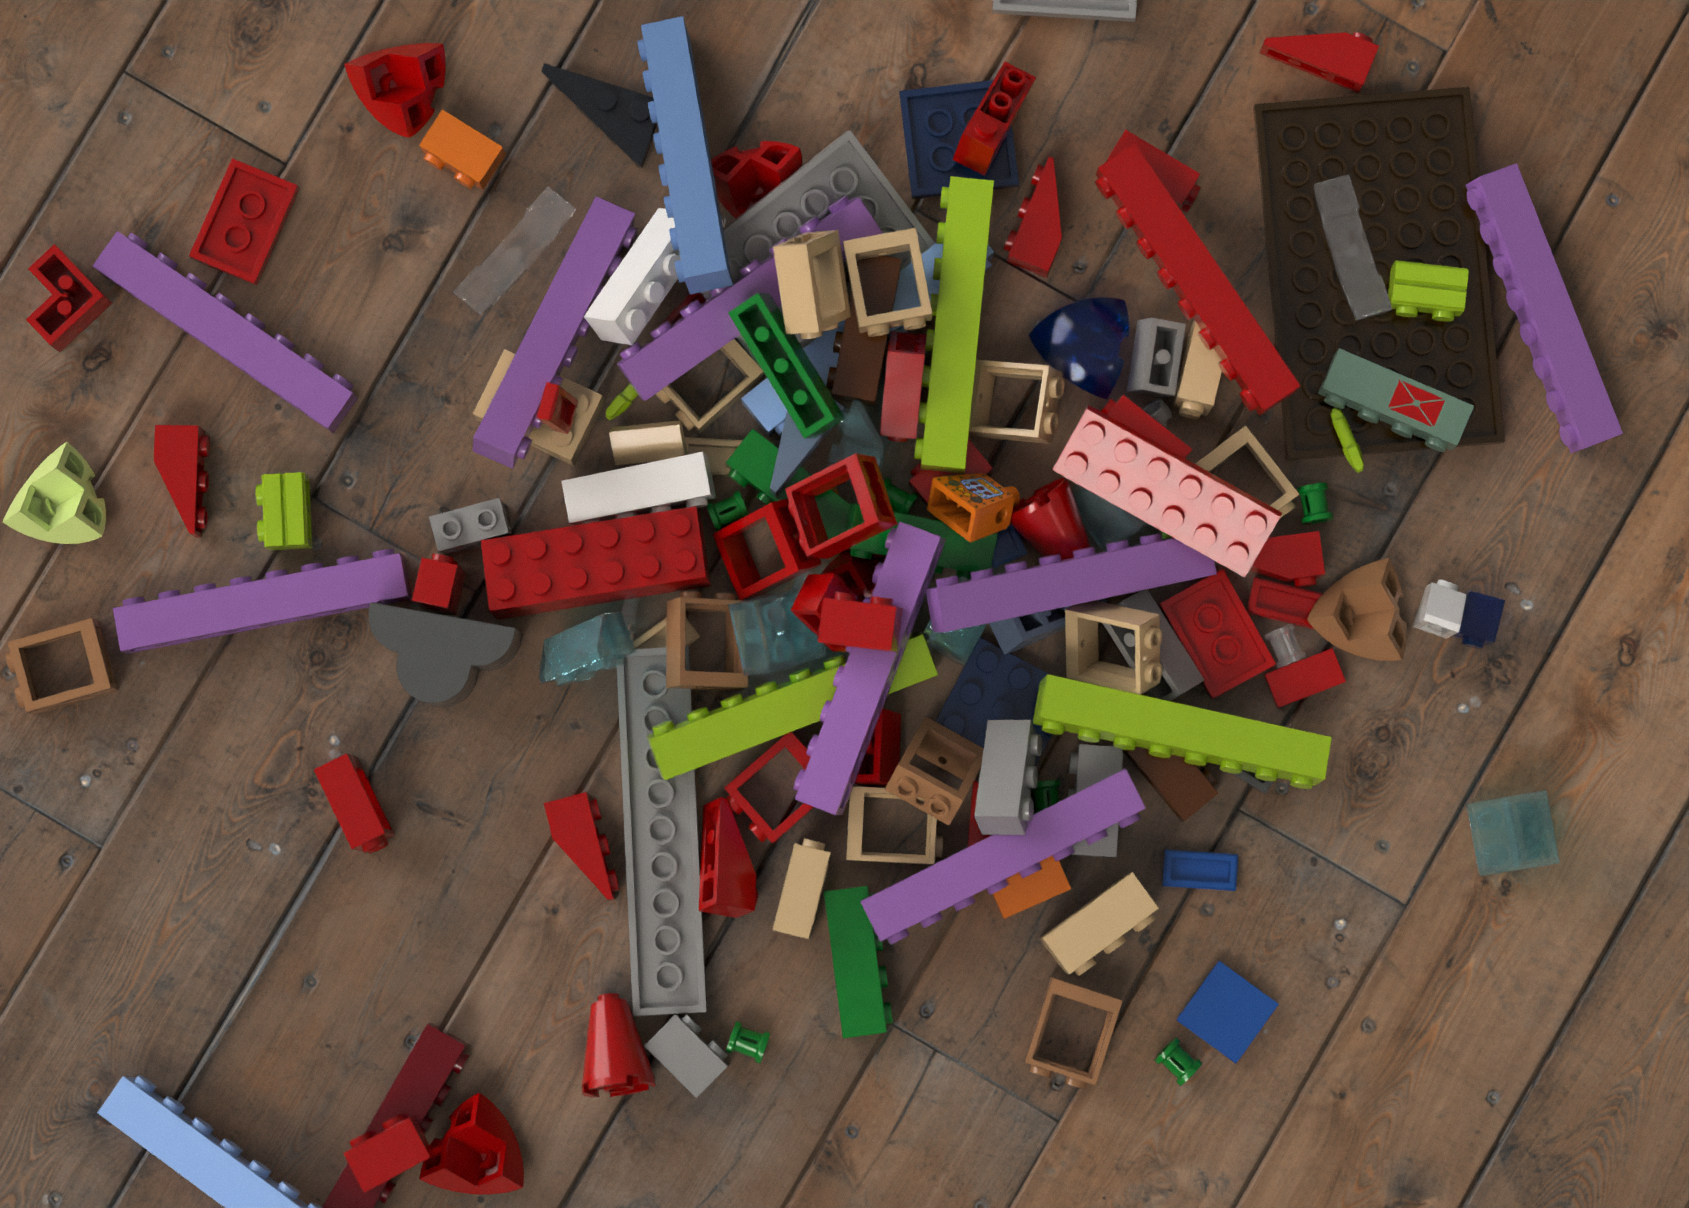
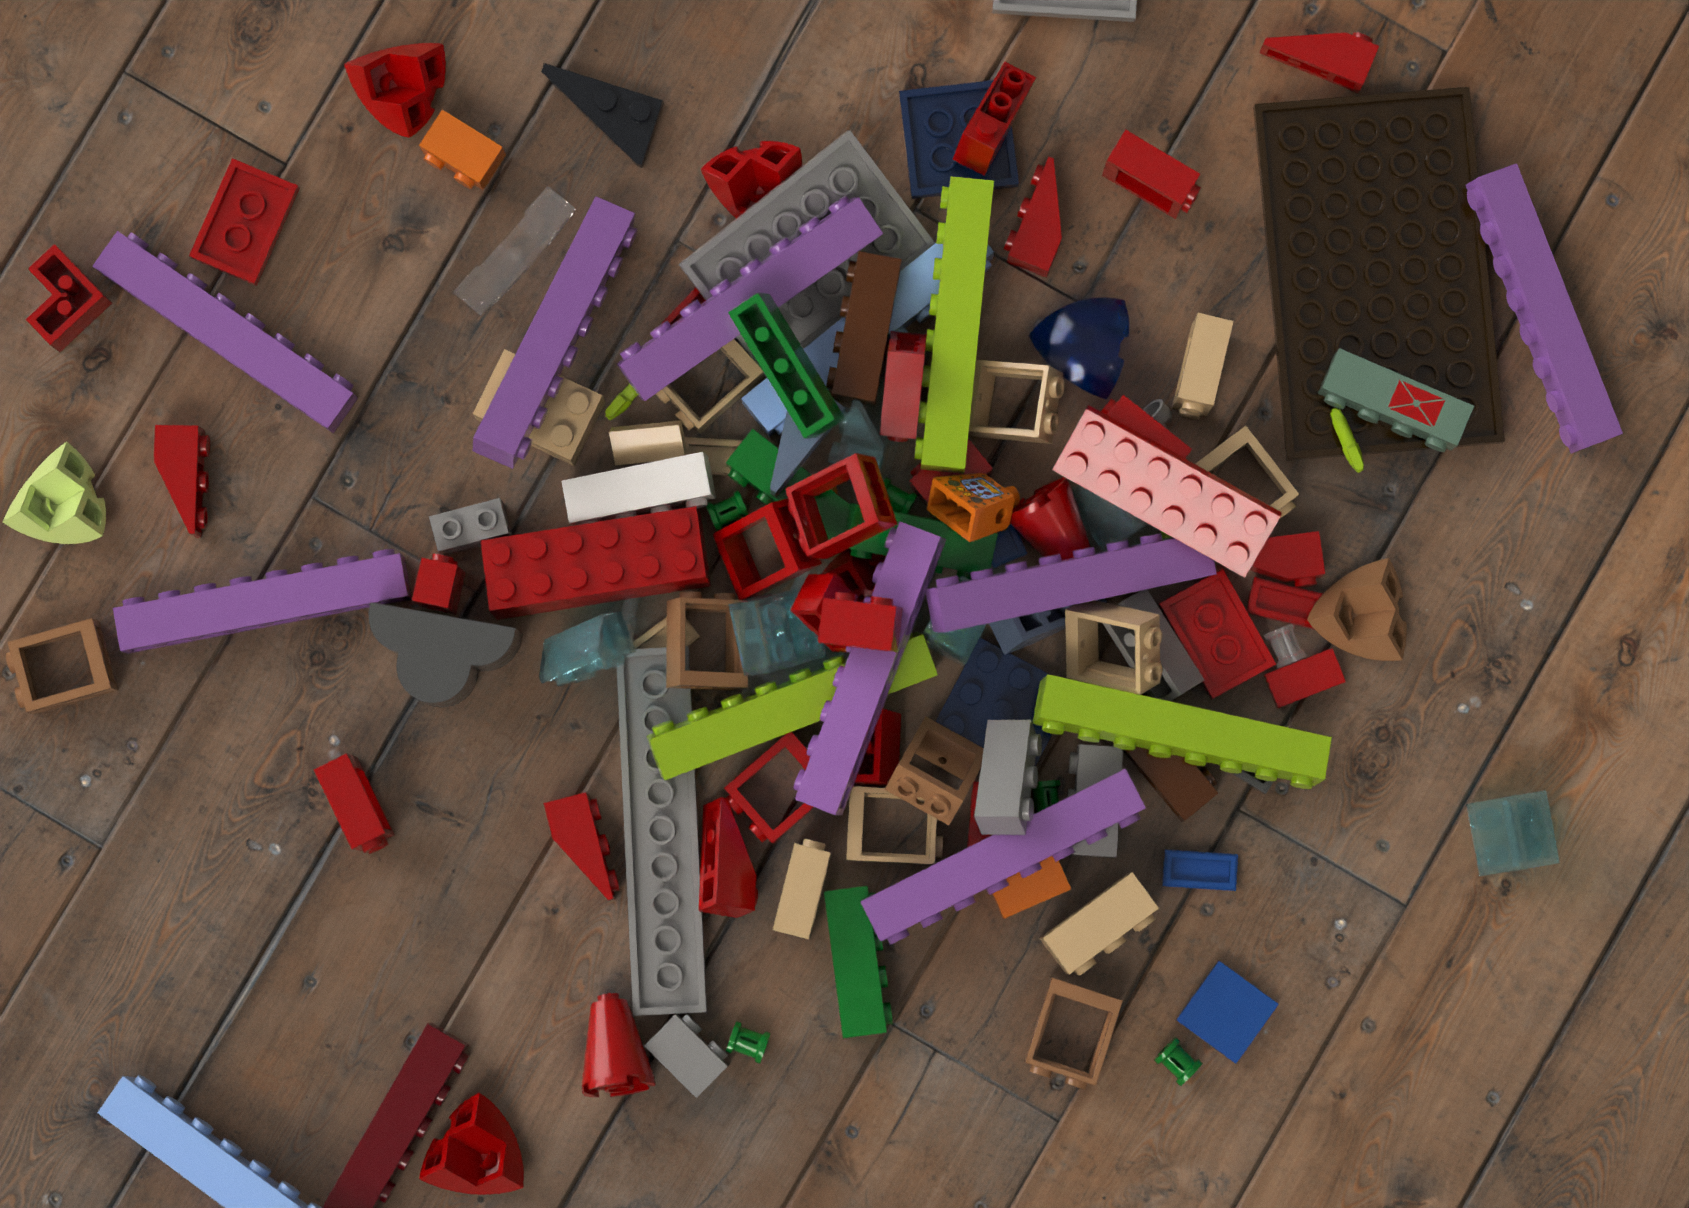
lime brick [255,472,312,551] -> none
red brick [343,1113,434,1193] -> none
red tile [537,382,578,434] -> none
white brick [584,208,681,345] -> none
medium blue brick [637,16,733,294] -> none
tan window [773,230,851,339] -> none
tan window [843,228,932,337] -> none
red brick [1095,143,1301,416] -> none
light grey brick [1127,318,1186,398] -> none
green bush [1296,482,1334,525] -> none
clear slope [1314,174,1392,321] -> none
lime brick [1387,260,1469,321] -> none
white slope [1412,580,1466,639] -> none
clear blue brick [1453,591,1505,649] -> none

